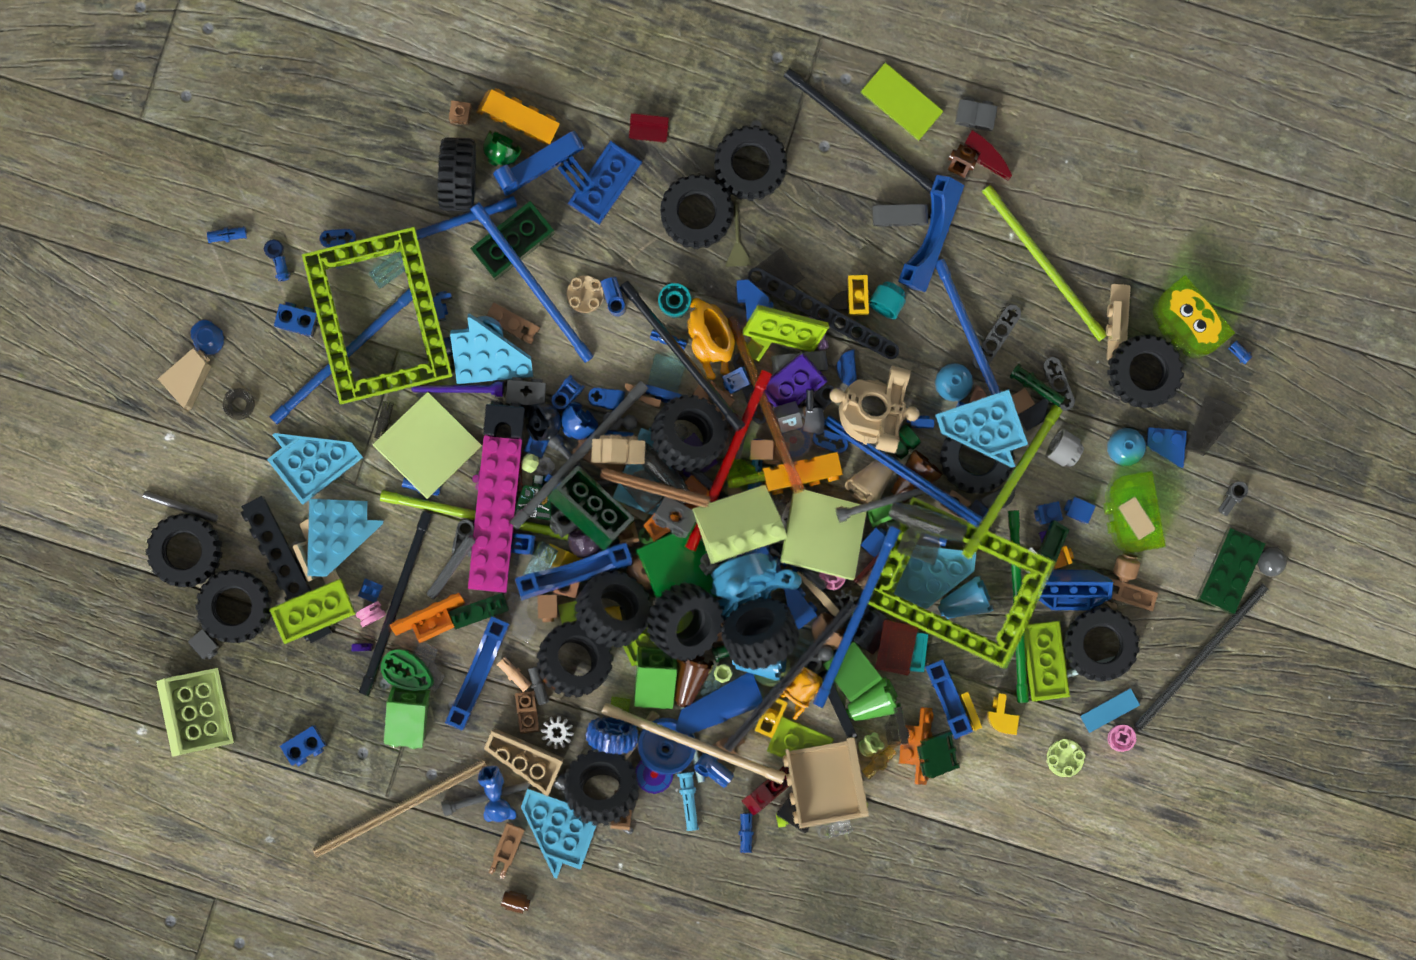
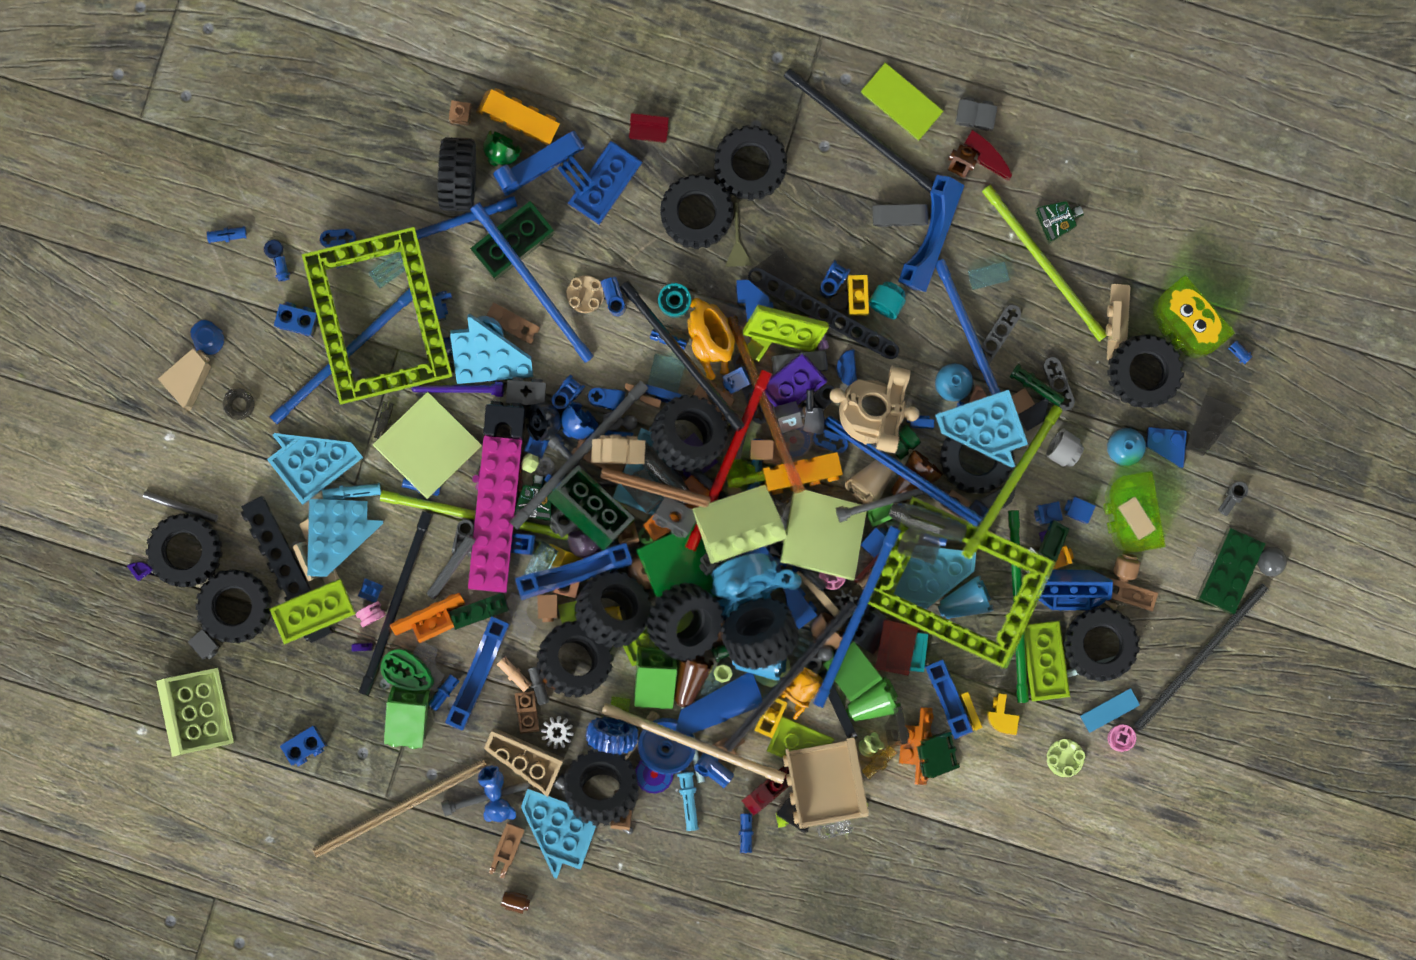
none -> dark purple tile [127,562,153,581]
none -> medium azure pin [322,483,381,500]
none -> blue axle [428,674,460,711]
none -> blue piece [820,260,851,298]
none -> clear light blue tile [967,262,1010,291]
none -> torso [1035,201,1084,244]

